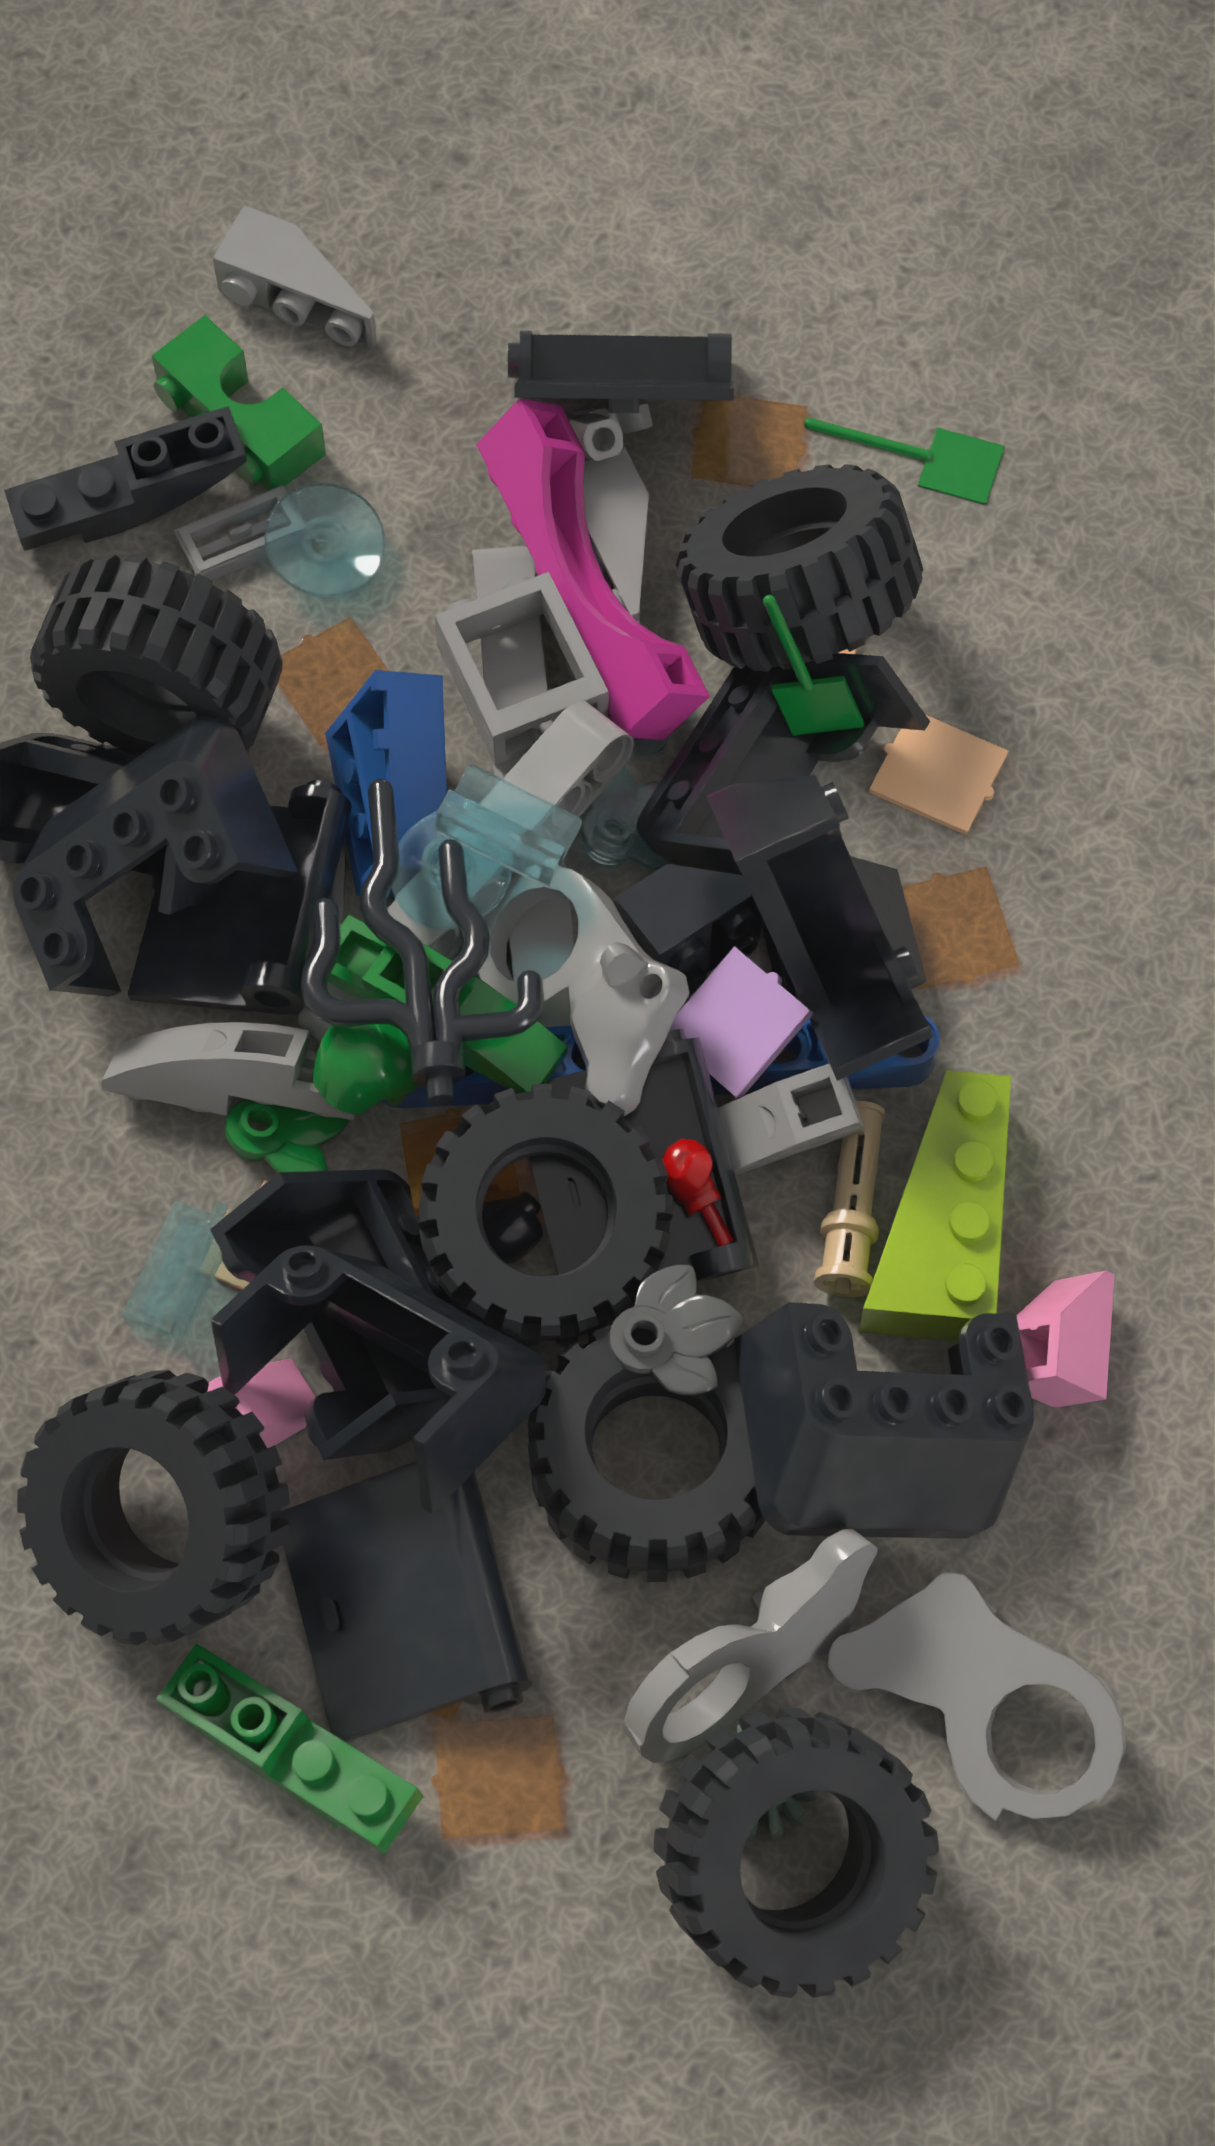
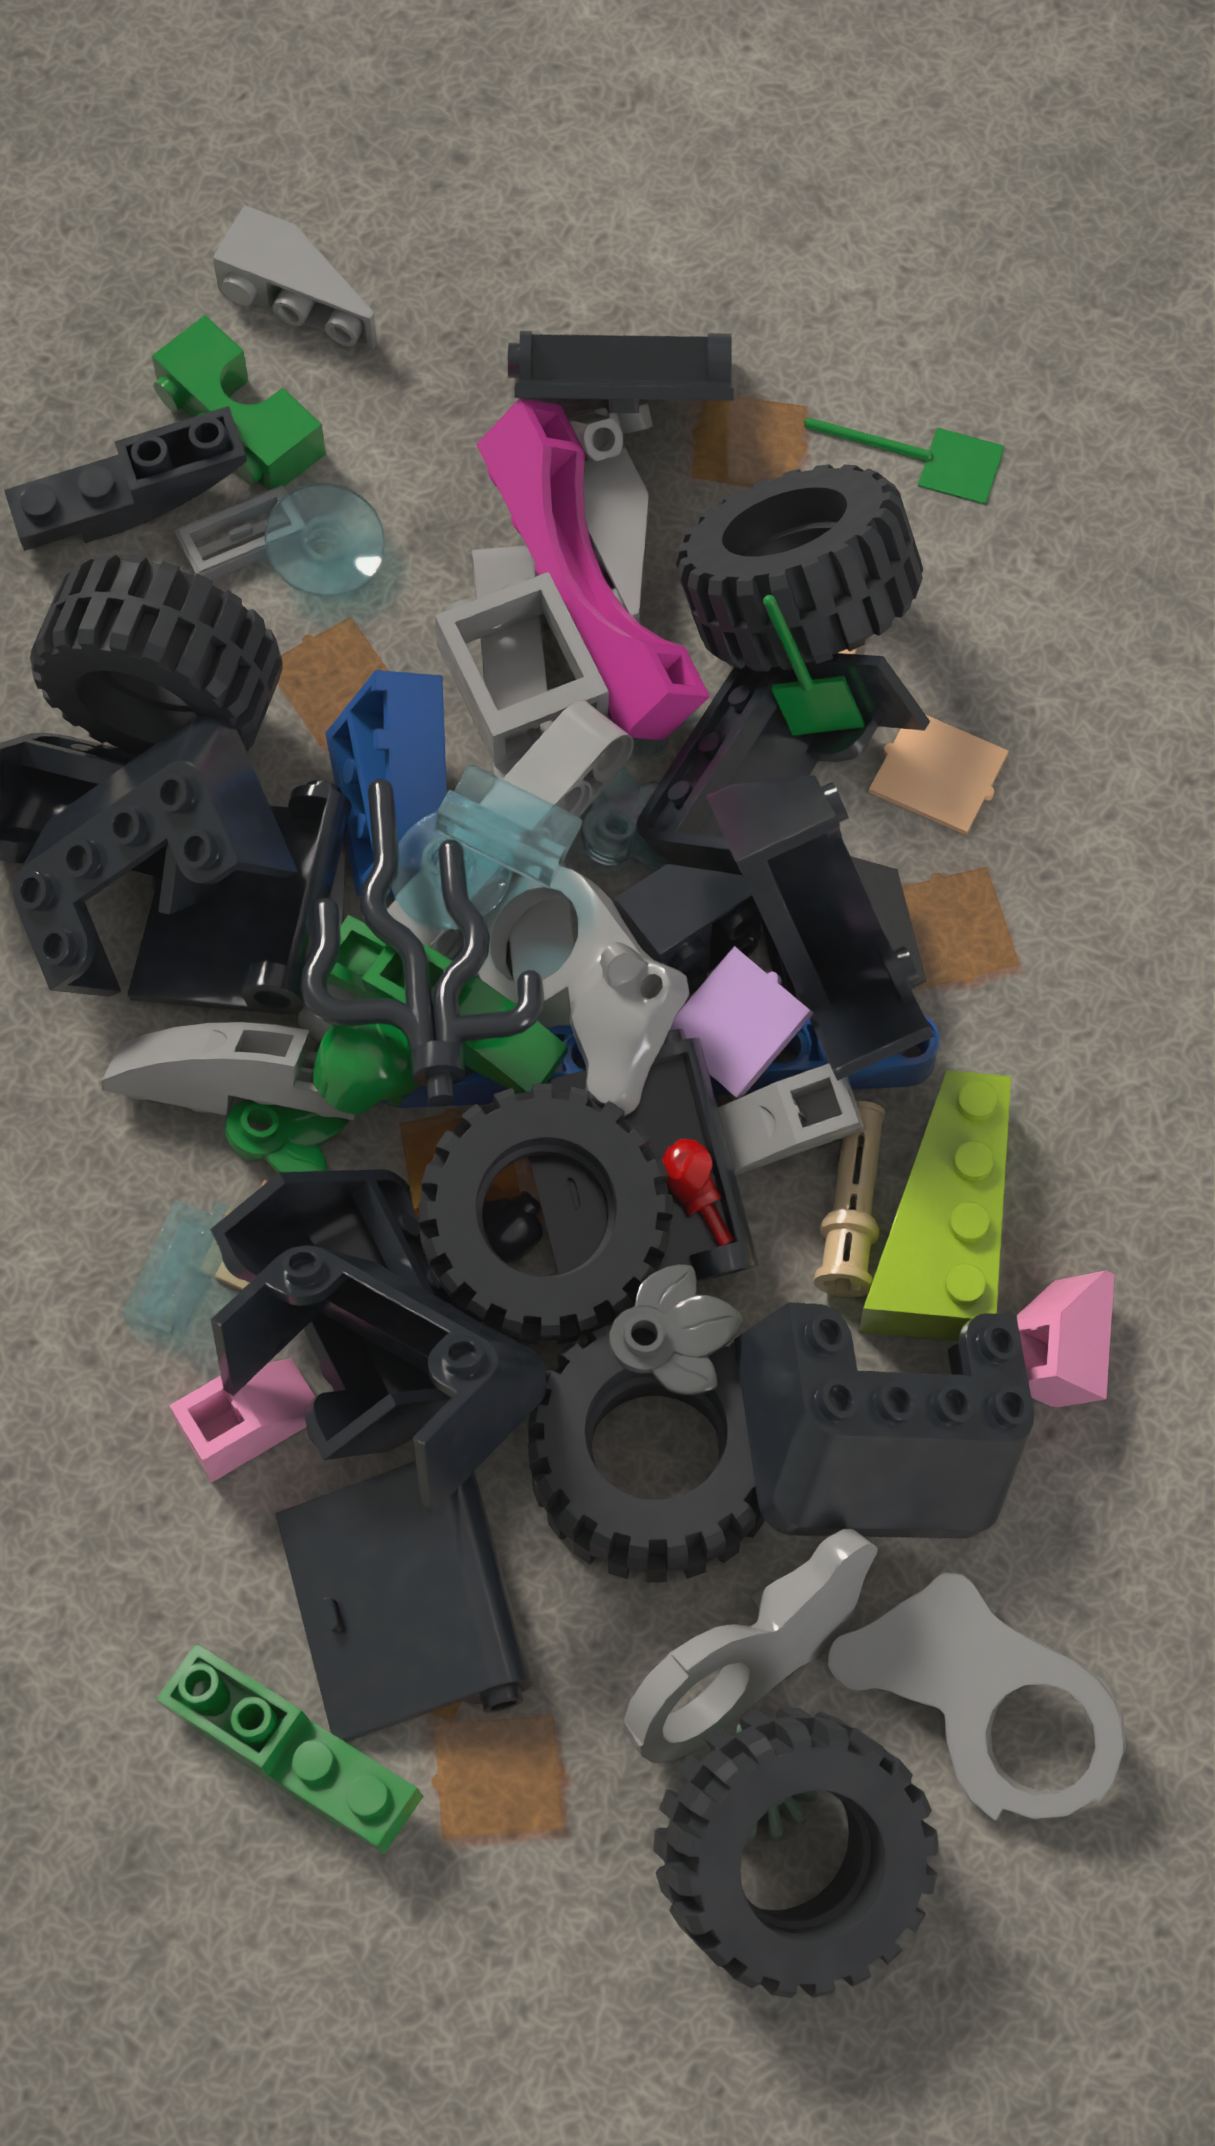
black tyre [17,1370,290,1646] -> none

